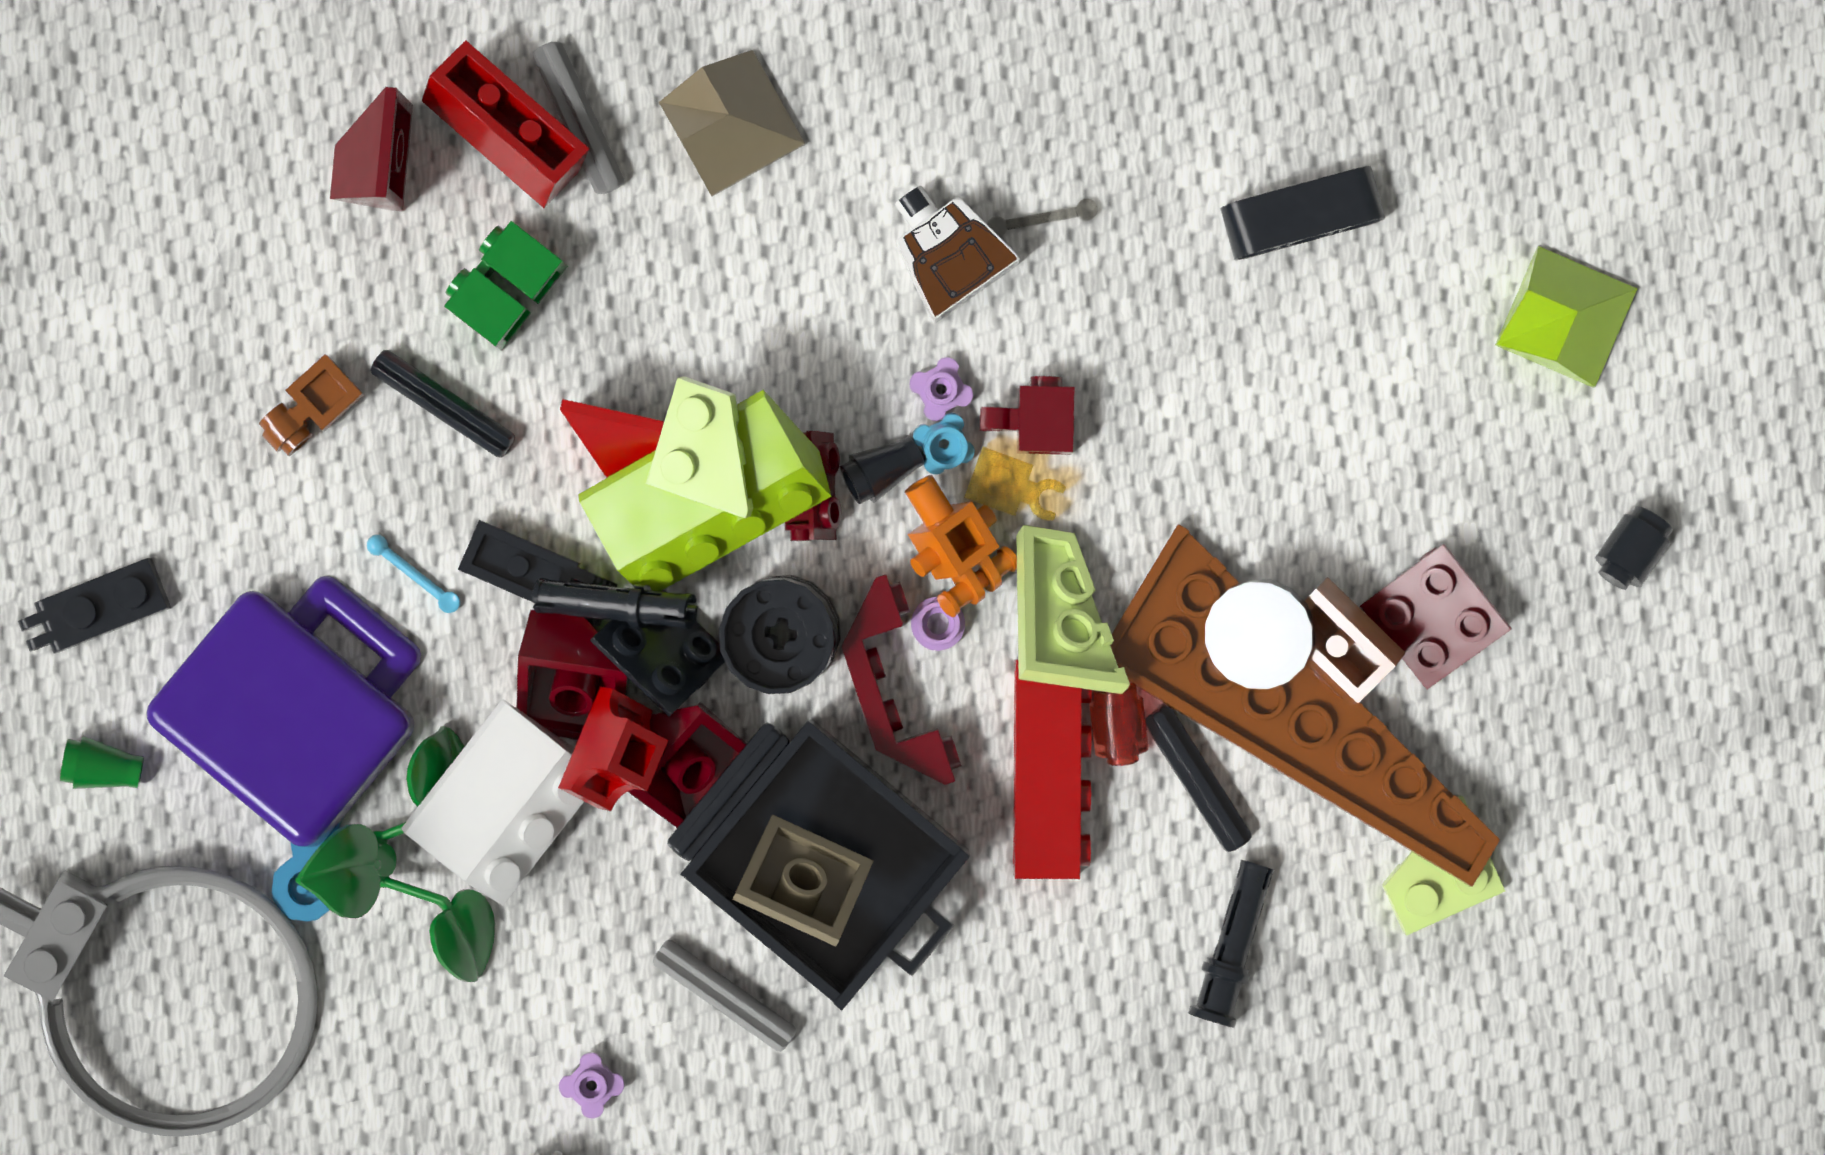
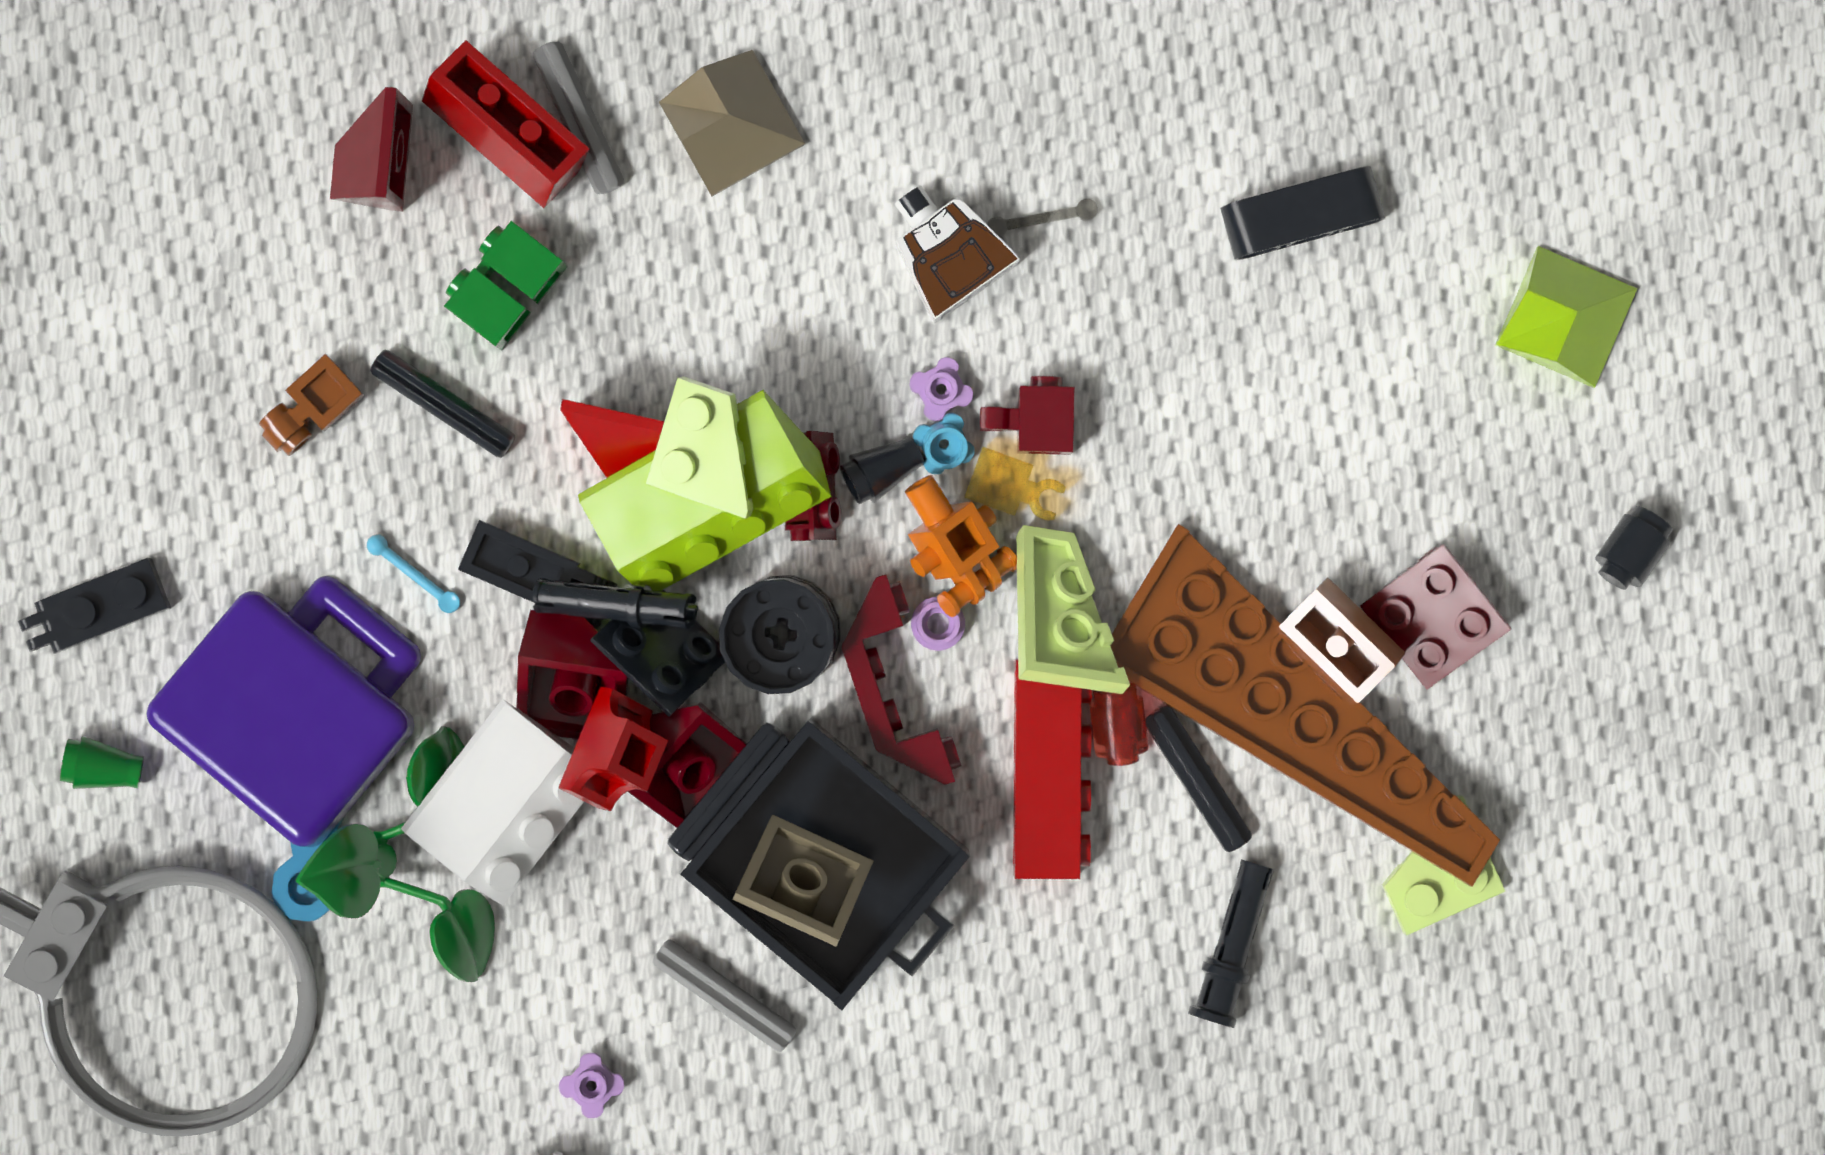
tile [1205,579,1315,689] -> none

